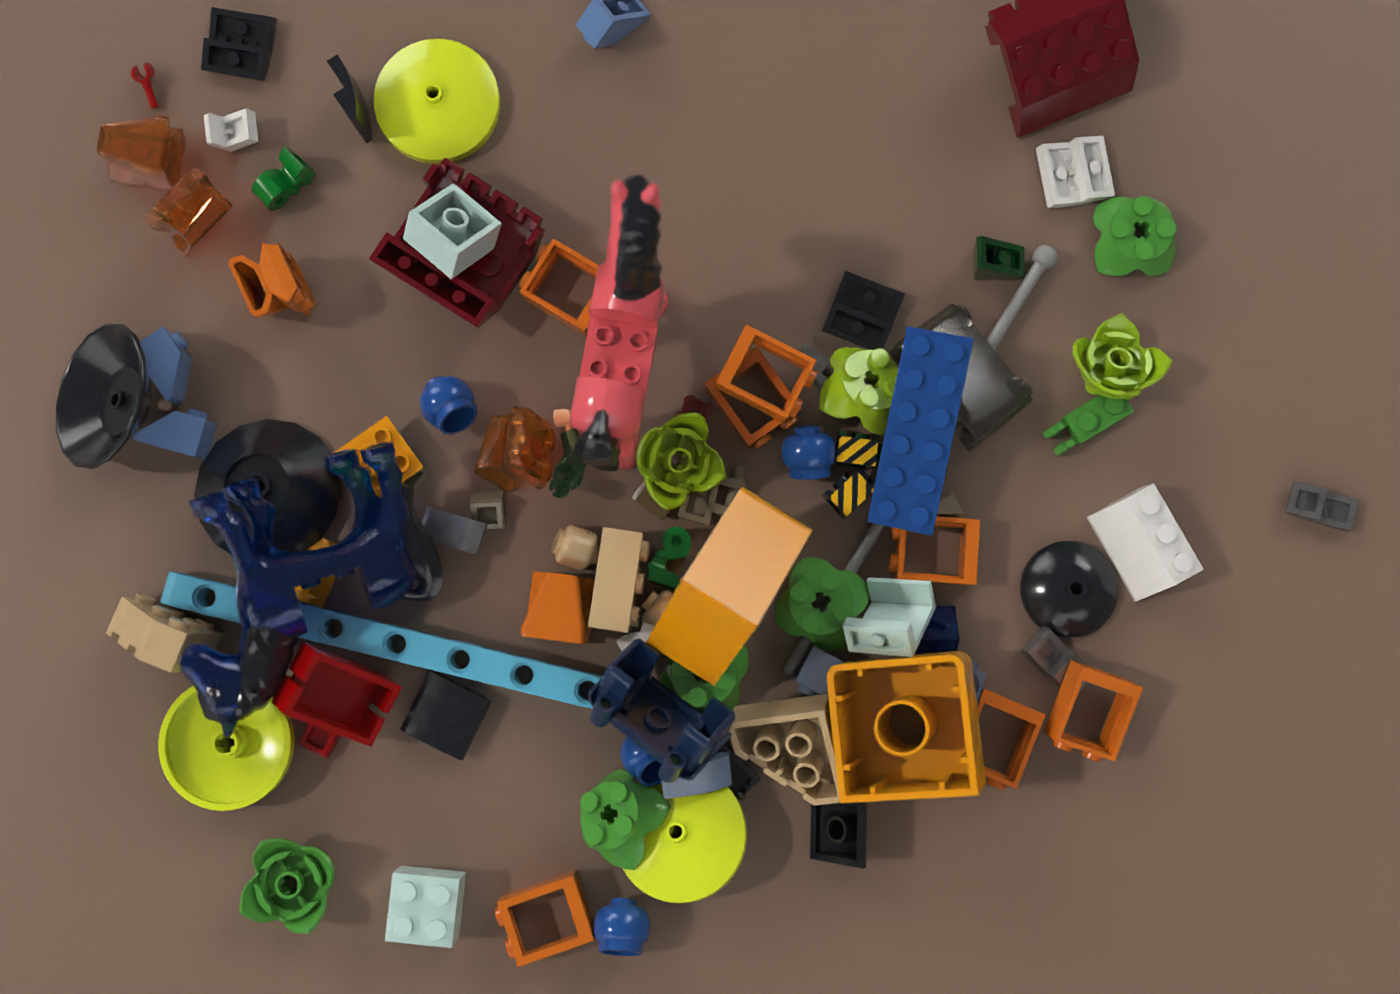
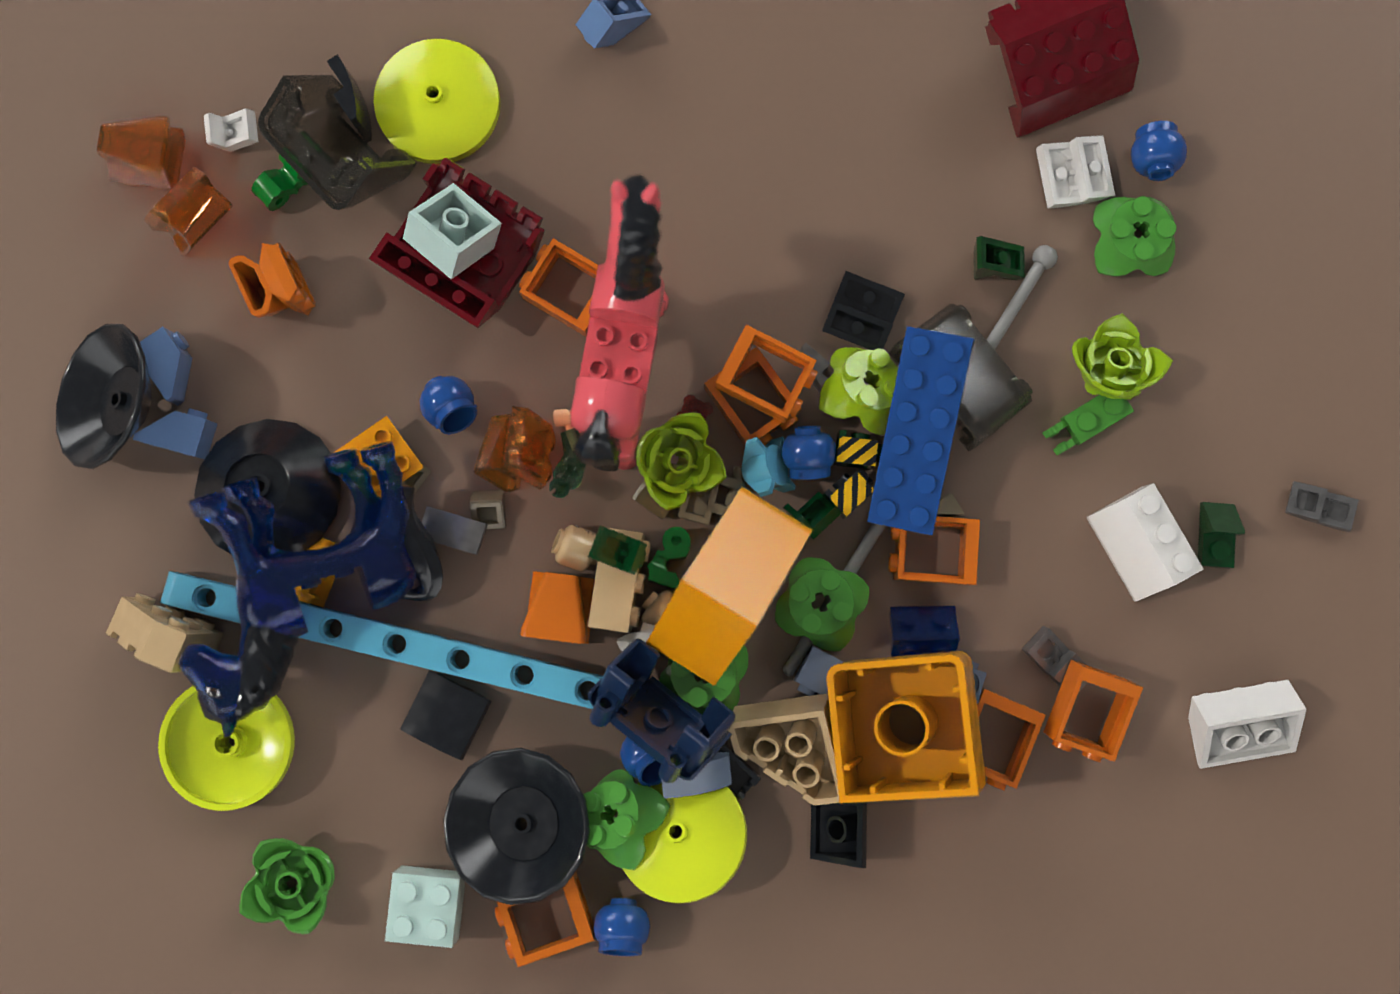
red hand [131,62,159,109] -> none
black slope [201,7,277,80] -> none
red piece [272,641,402,747] -> none
red tile [297,724,340,759] -> none
light aqua panel [843,577,936,657] -> none
black dish [1020,541,1118,638] -> none
none -> clear smoke windscreen [258,75,417,210]
none -> black dish [443,748,590,905]
none -> dark green bracket [588,525,647,575]
none -> medium azure piece [741,436,796,497]
none -> dark green bracket [783,491,842,540]
none -> blue piece [1131,121,1187,181]
none -> white slope [1188,680,1307,769]
none -> dark green slope [1198,502,1245,568]

